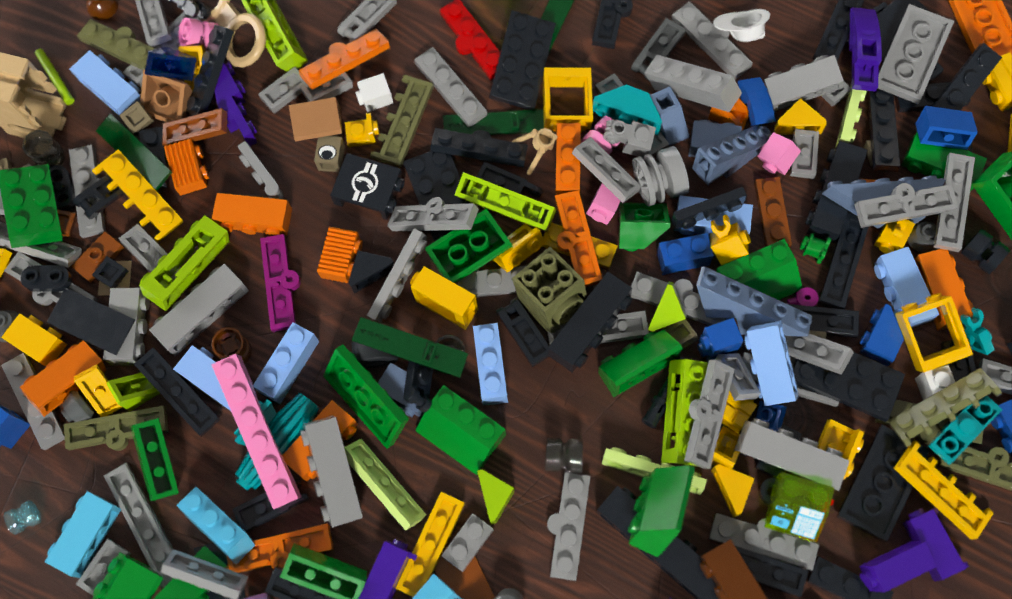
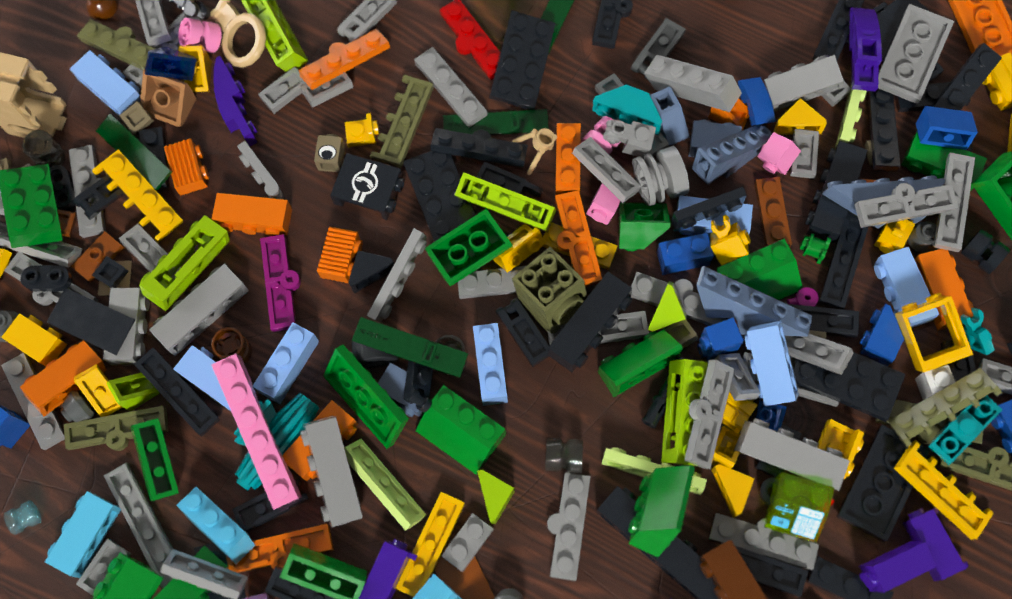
lime bar [34,49,75,105] -> none
dark orange plate [162,108,227,146] -> none
black plate [186,25,234,116] -> none
medium nougat slope [289,97,342,141] -> none
white brick [355,73,393,112] -> none
light grey hinge [387,197,479,231] -> none
yellow window [410,266,478,330] -> none
yellow window [543,68,593,131] -> none
light grey hinge [672,1,752,80] -> none
white piece [713,9,770,42] -> none

